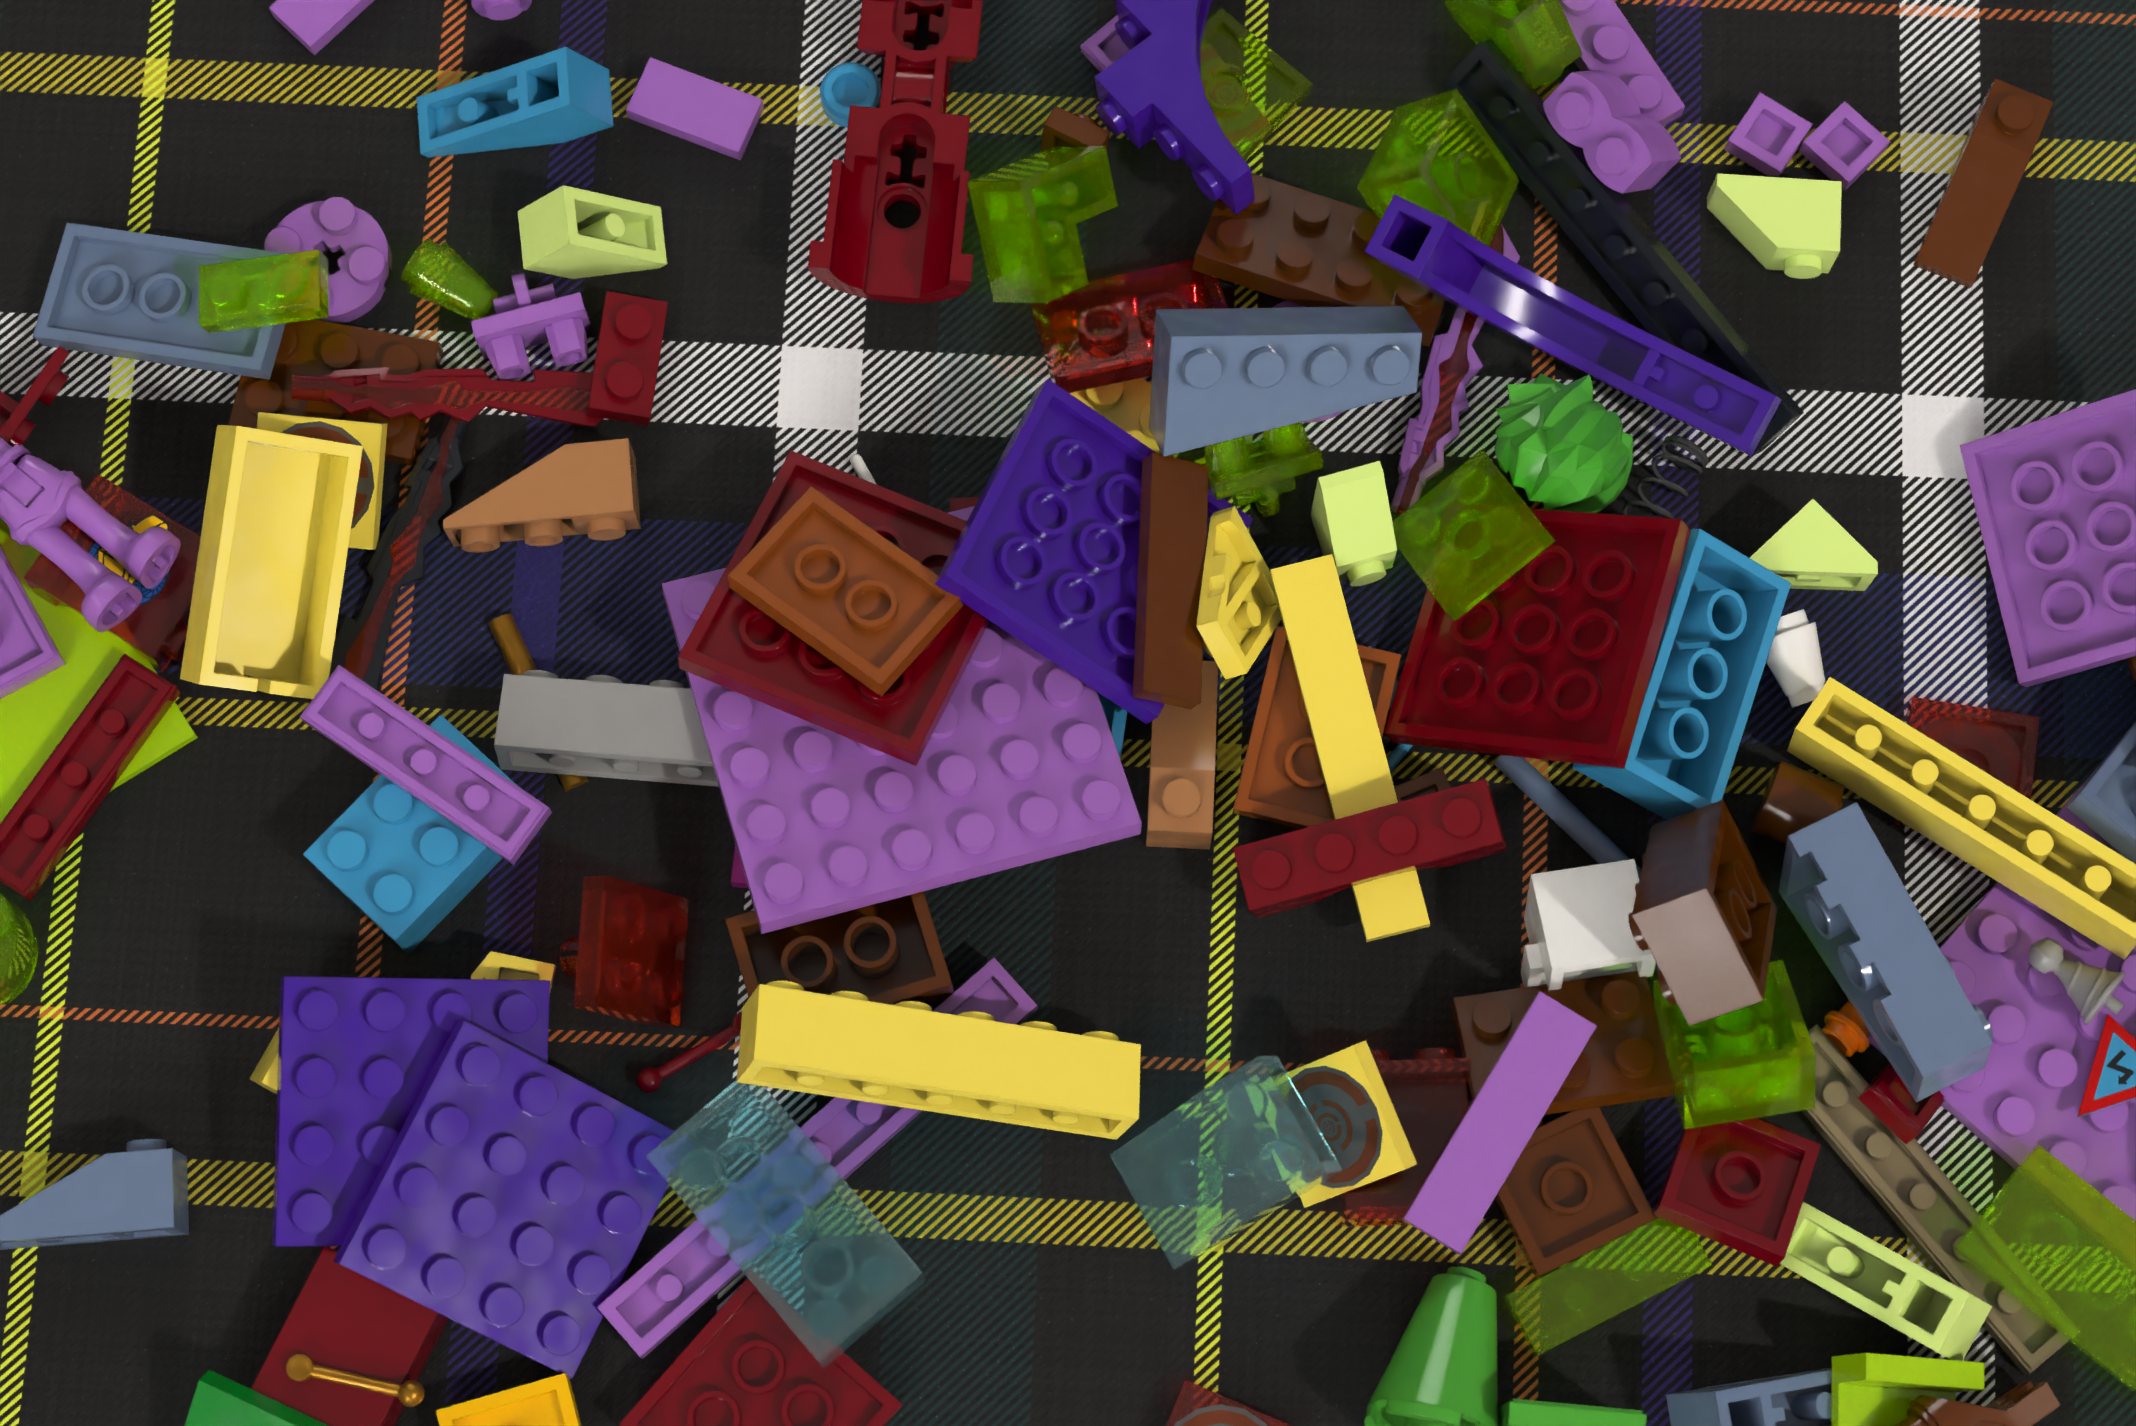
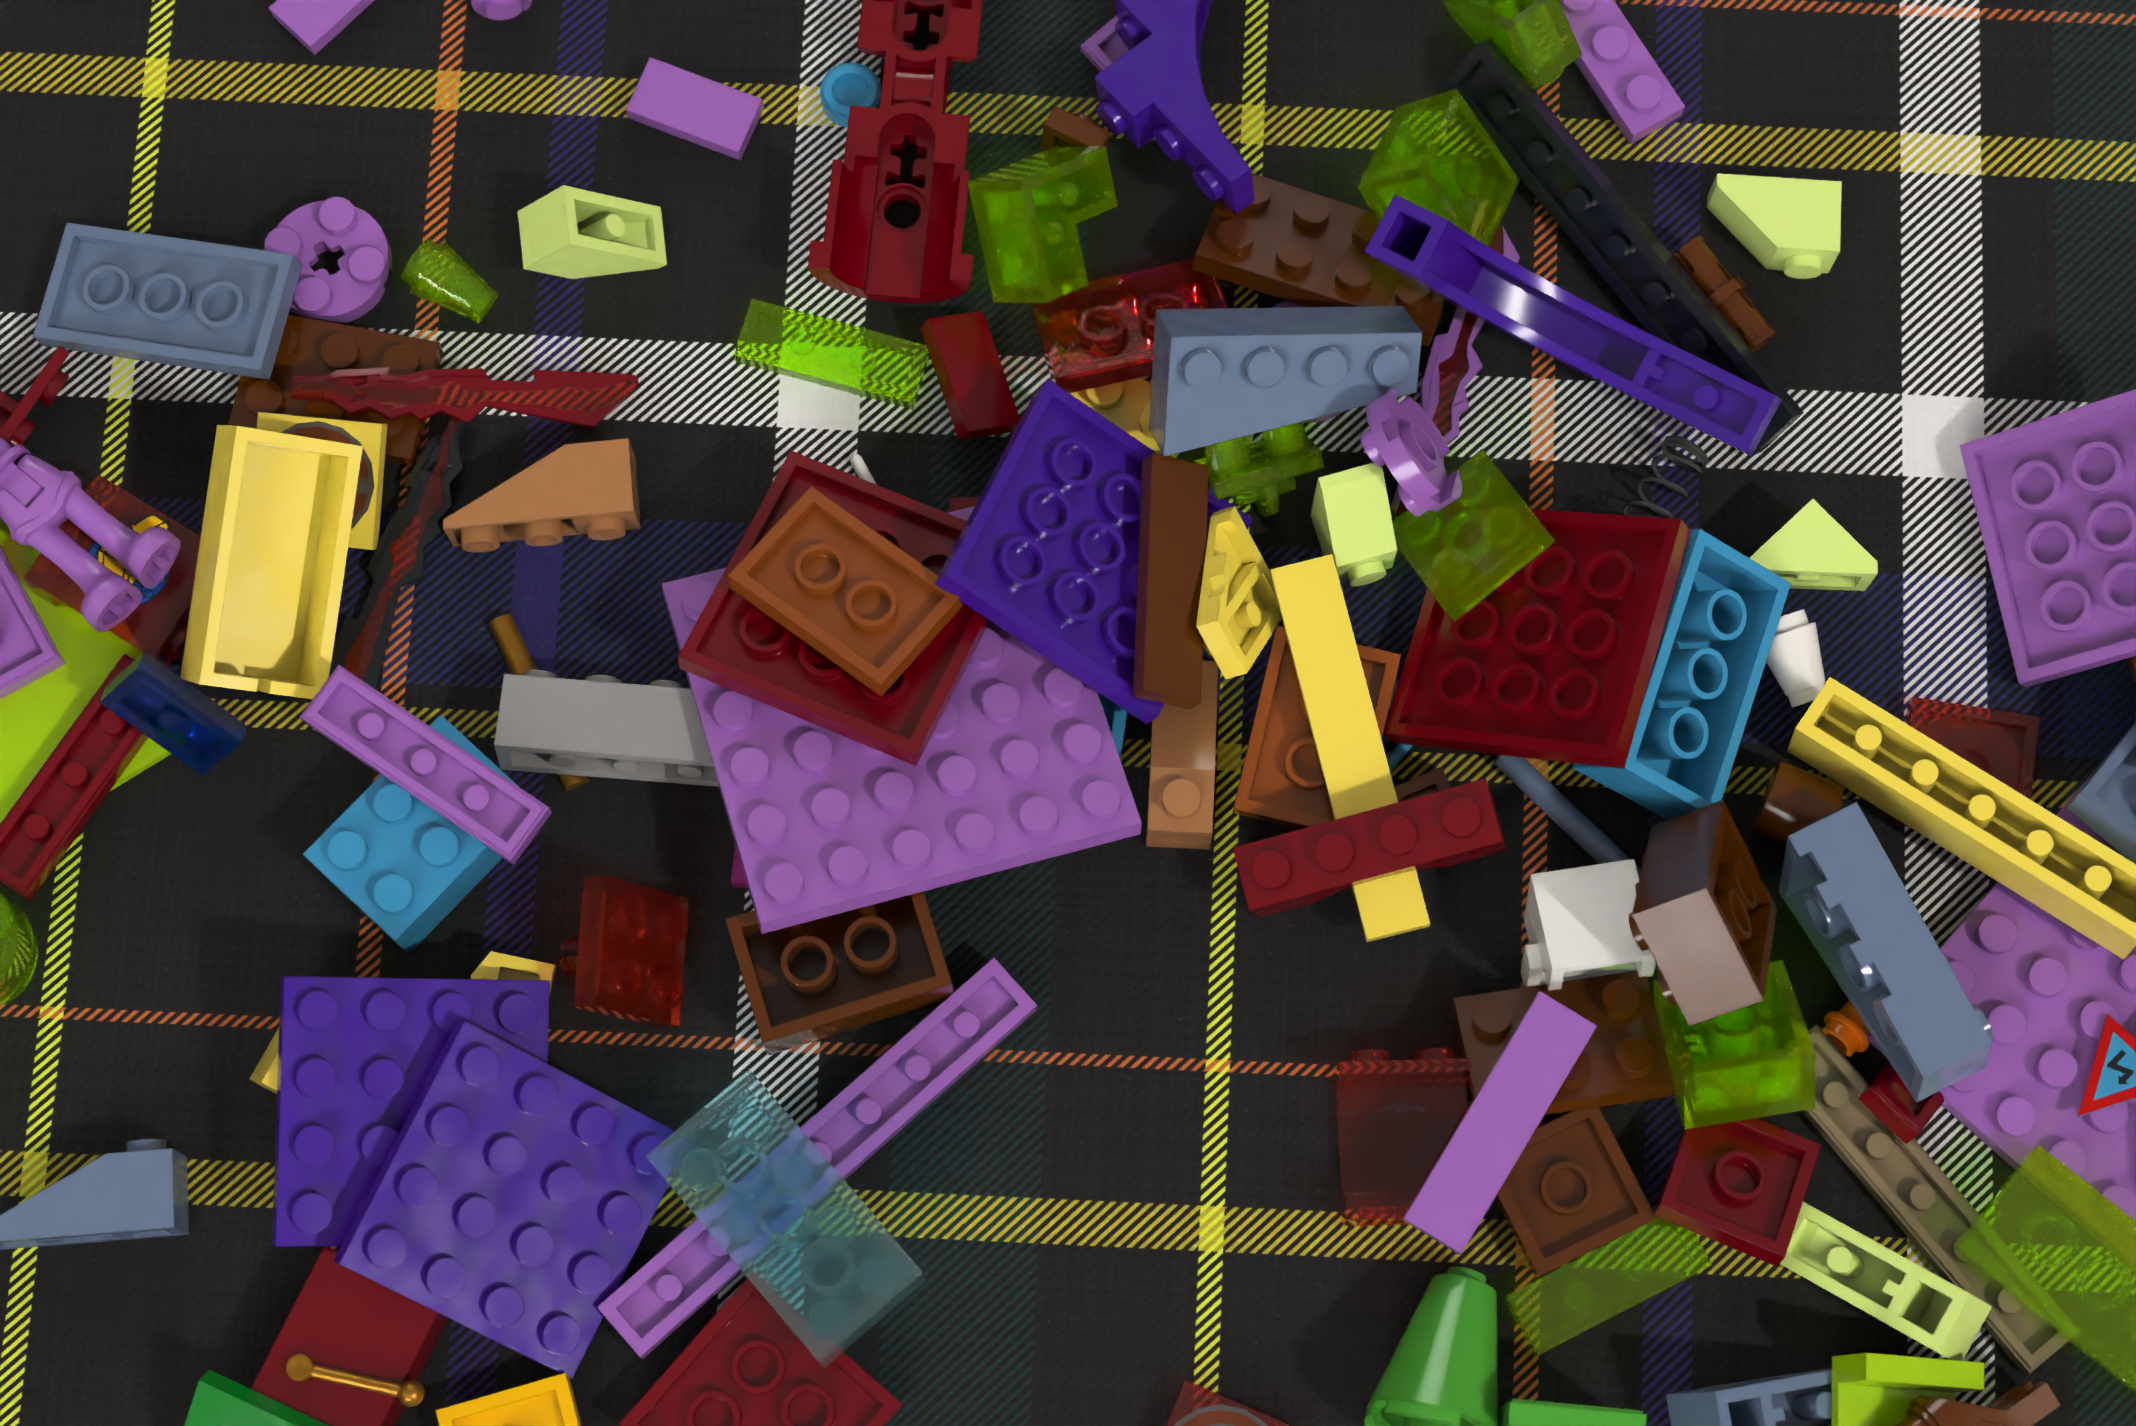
clear neon green plate [199,249,329,333] -> none
dark azure slope [417,47,614,158] -> none
medium lavender hips [471,272,592,381] -> none
dark red plate [587,291,668,426] -> none
dark red hinge [637,1011,742,1093] -> none
light yellow brick [737,981,1141,1140] -> none
clear light blue slope [1110,1056,1343,1269] -> none
clear neon green tile [1201,8,1313,161] -> none
tile [1255,1040,1417,1208] -> none
bright green hair [1494,374,1633,513] -> none
medium lavender brick [1543,70,1681,193] -> none
medium lavender plate [1724,93,1813,177] -> none
medium lavender plate [1799,101,1890,191] -> none
reddish brown slope [1913,78,2053,289] -> none
light grey piece [2028,937,2126,1025] -> none
none -> clear blue plate [100,651,247,776]
none -> clear neon green tile [734,298,930,410]
none -> dark red tile [921,311,1020,440]
none -> medium lavender plate [1360,388,1462,517]
none -> reddish brown pin [1673,235,1777,352]

